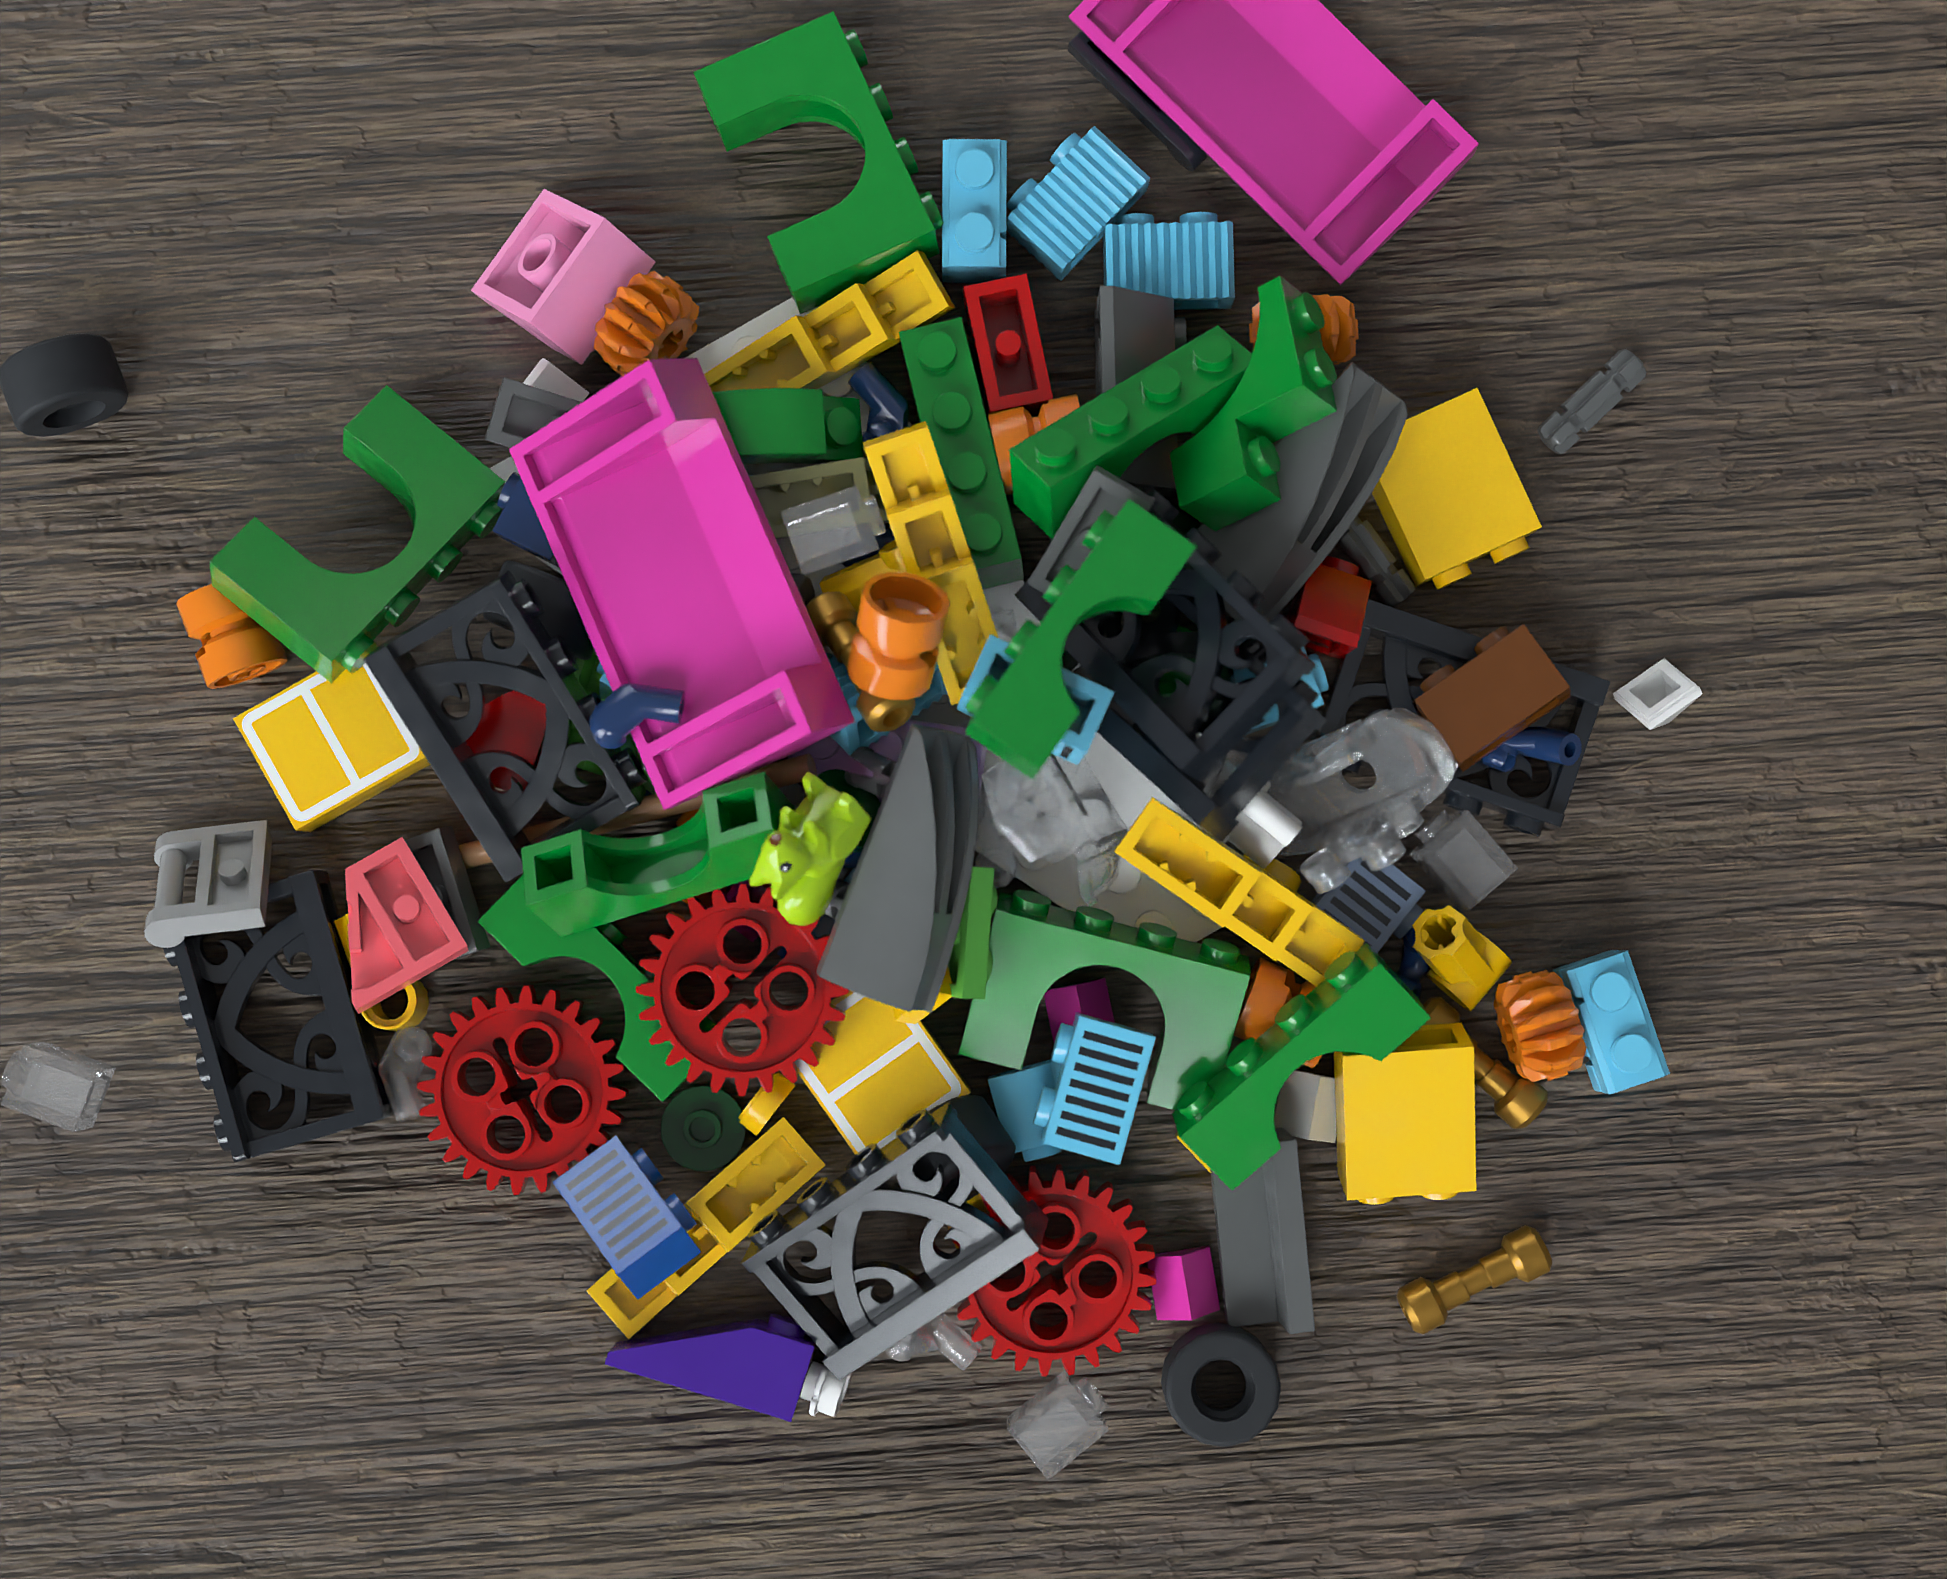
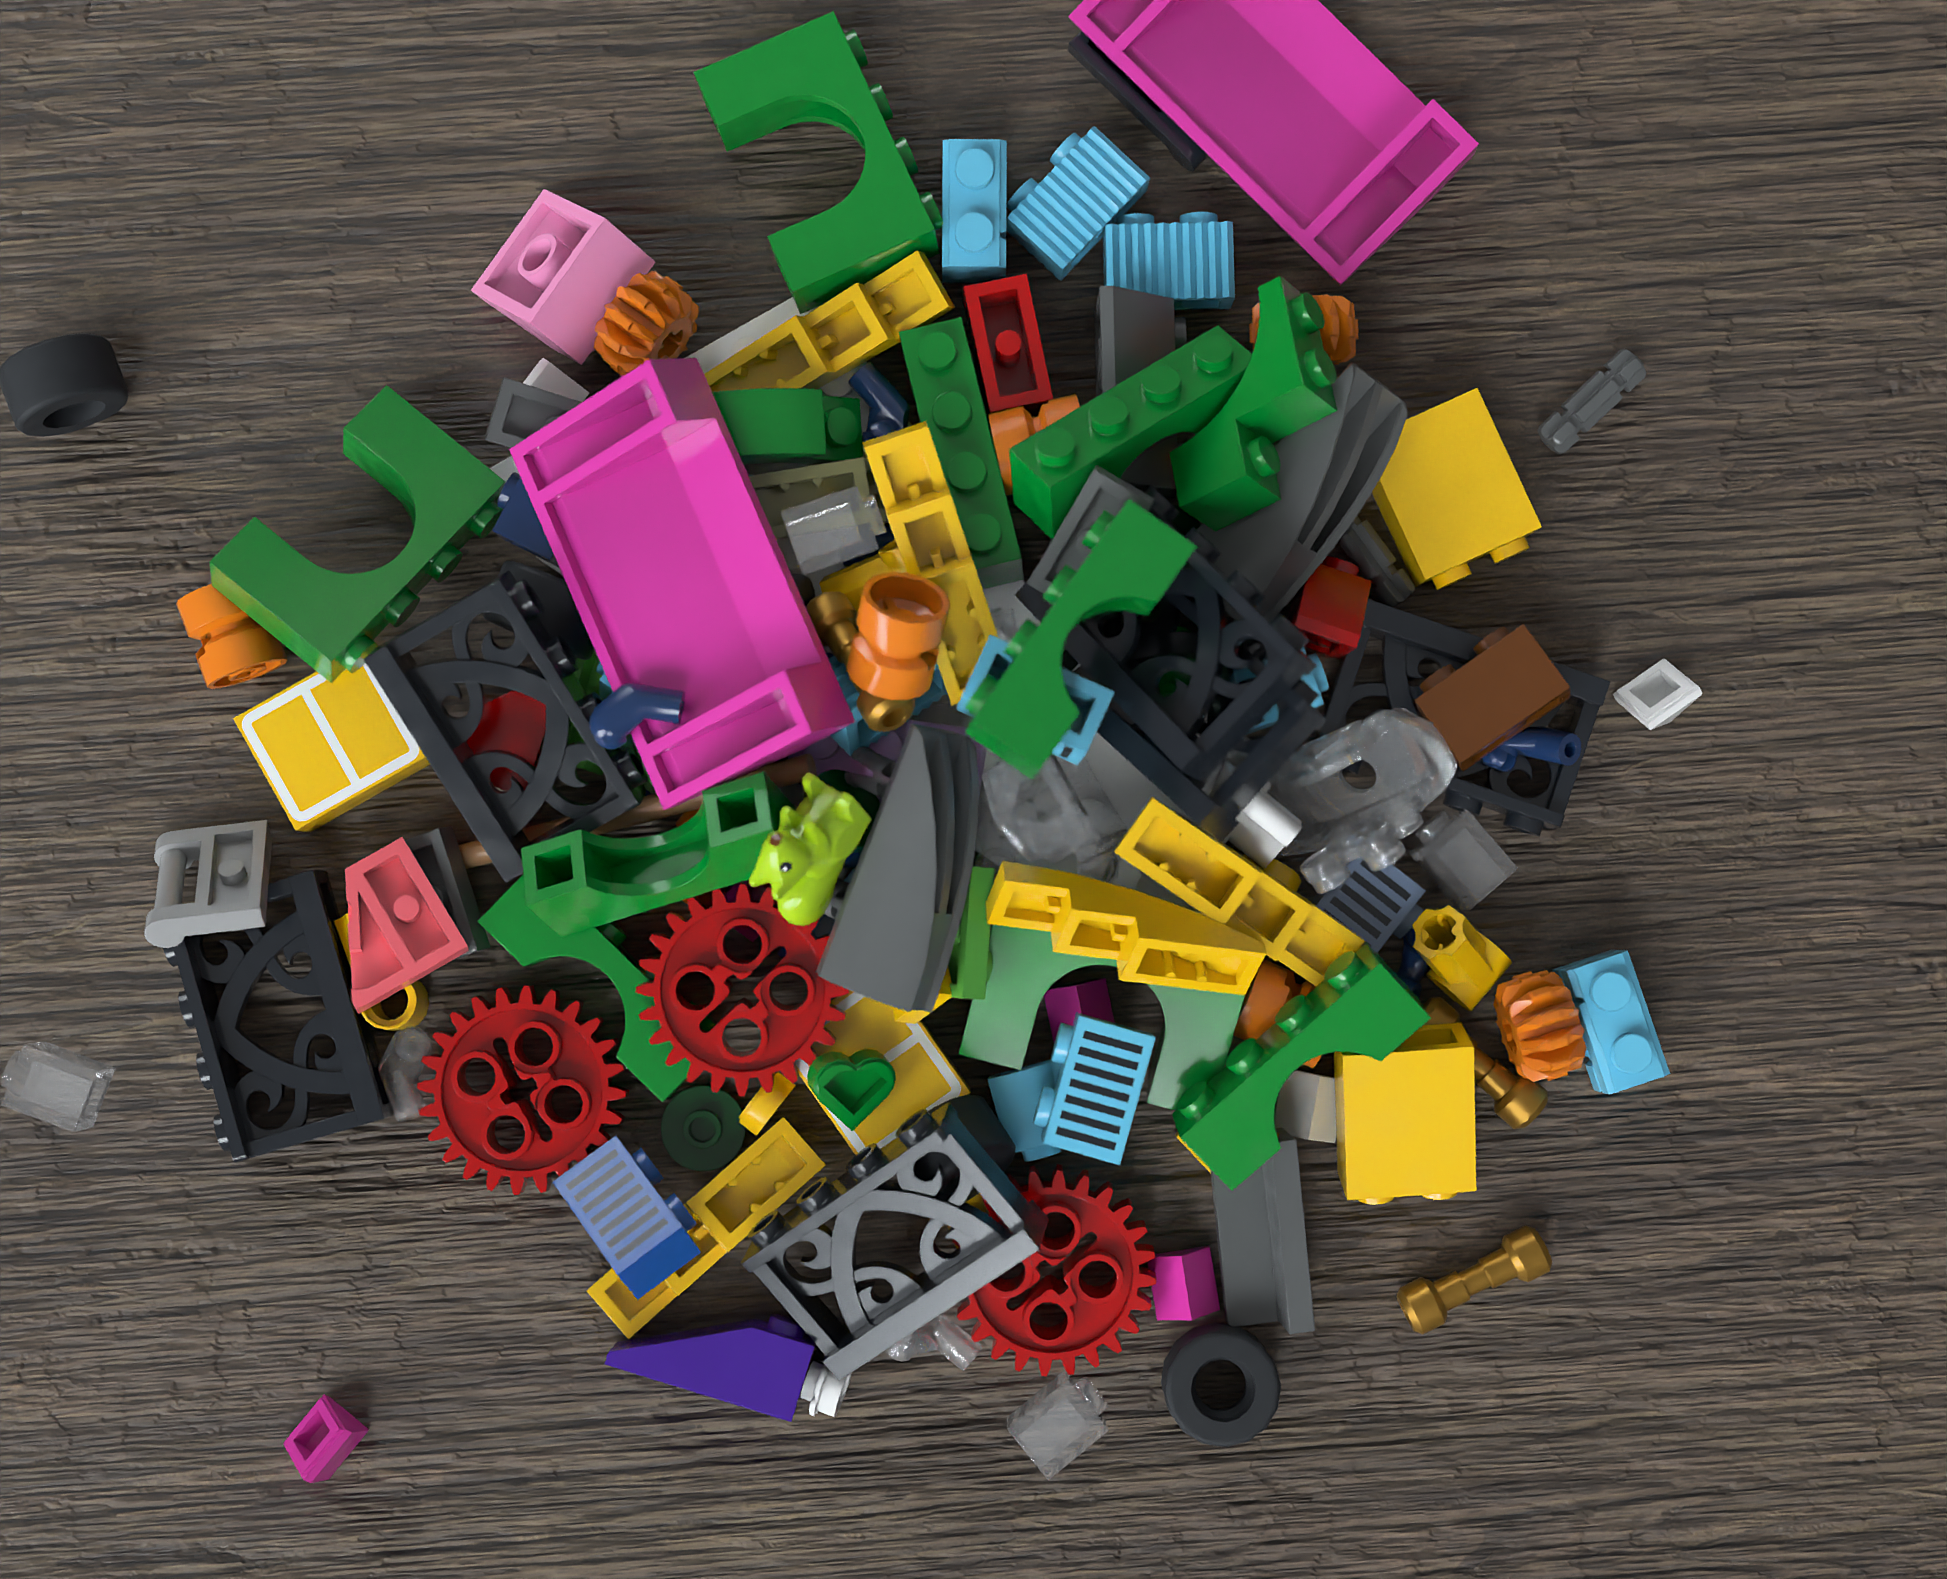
none -> dark pink slope [283,1394,369,1483]
none -> green tile [807,1049,896,1131]
none -> yellow slope [985,861,1266,995]

